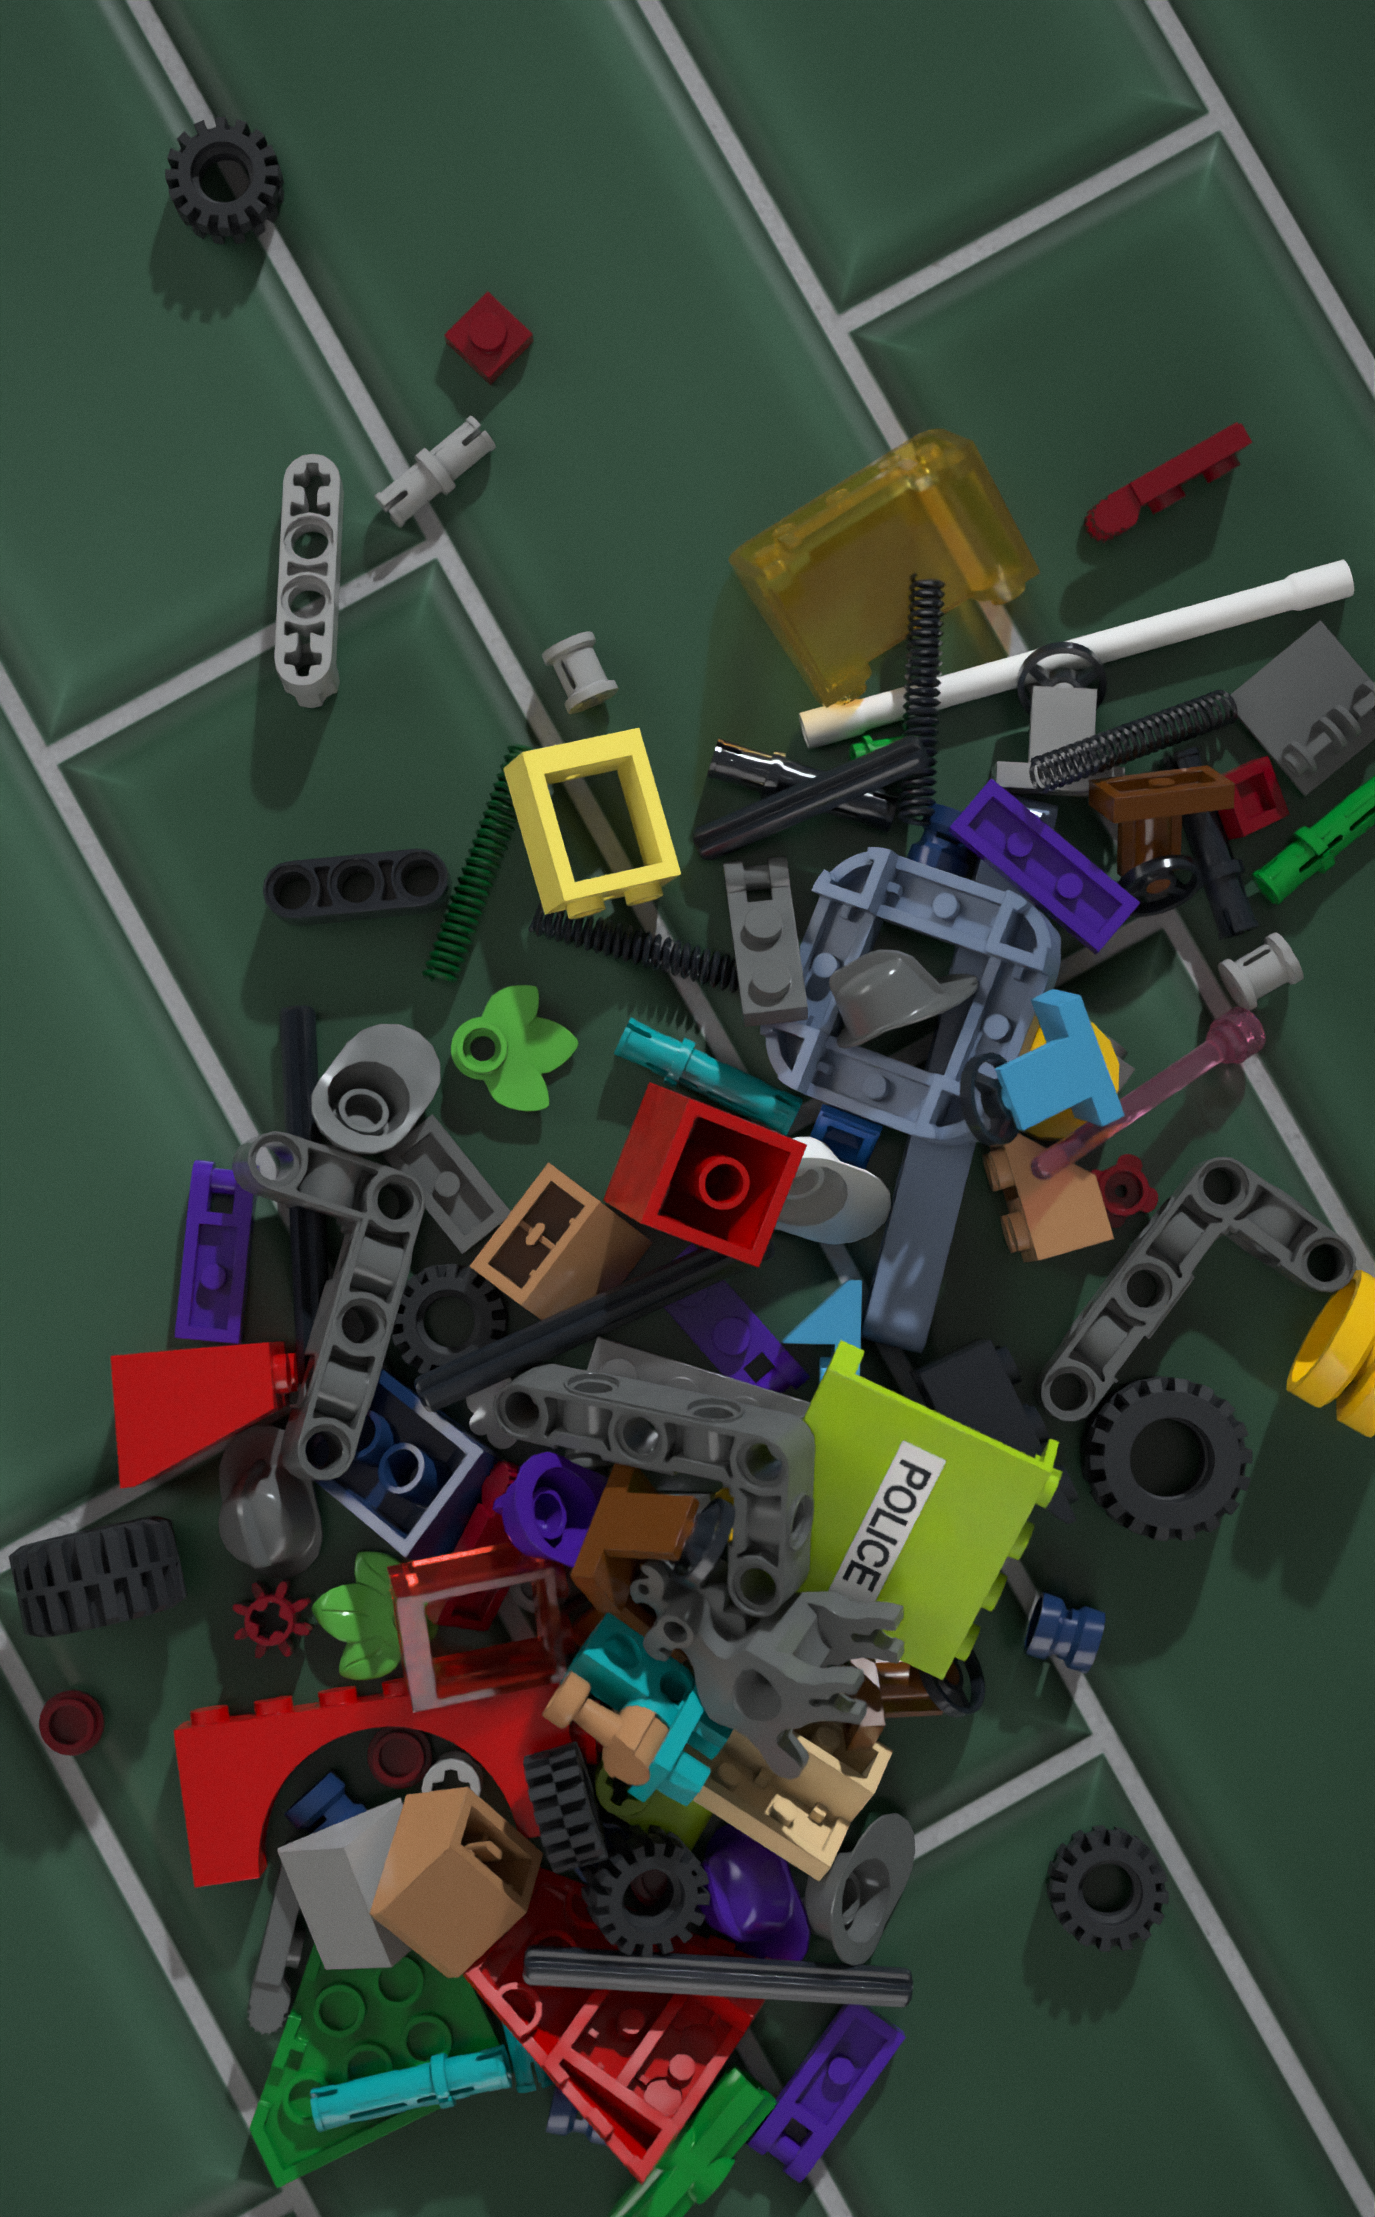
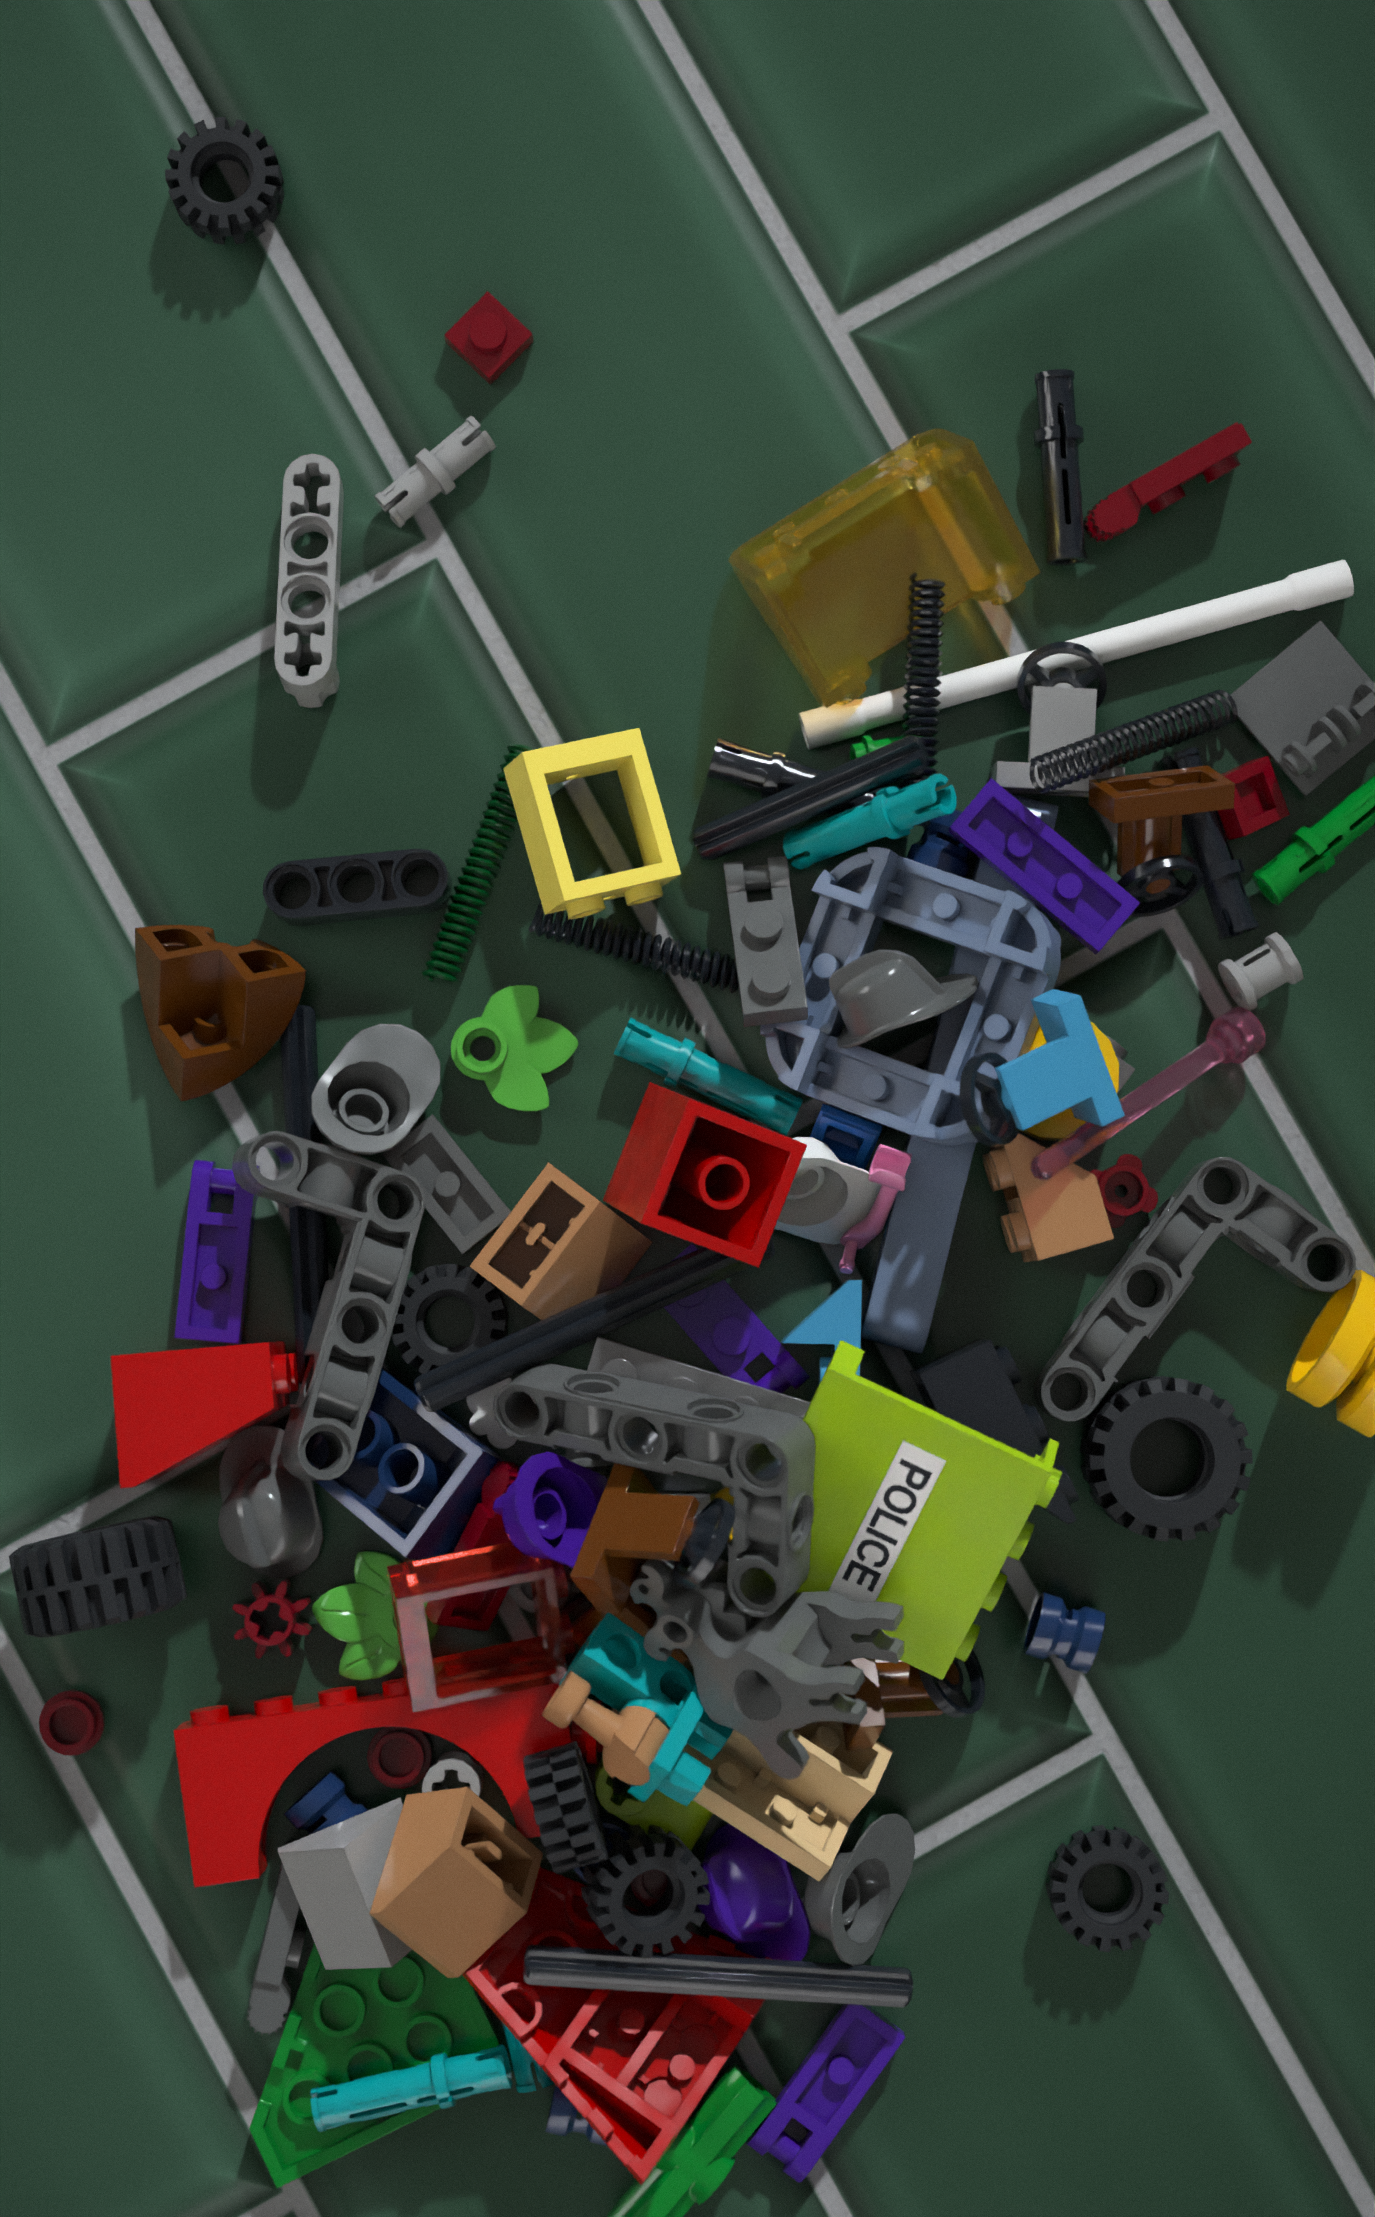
light grey bush [542,631,619,714] -> none
none -> reddish brown brick [135,925,306,1102]
none -> teal pin [783,774,957,869]
none -> bright pink piece [839,1144,912,1274]
none -> black pin [1033,369,1087,566]

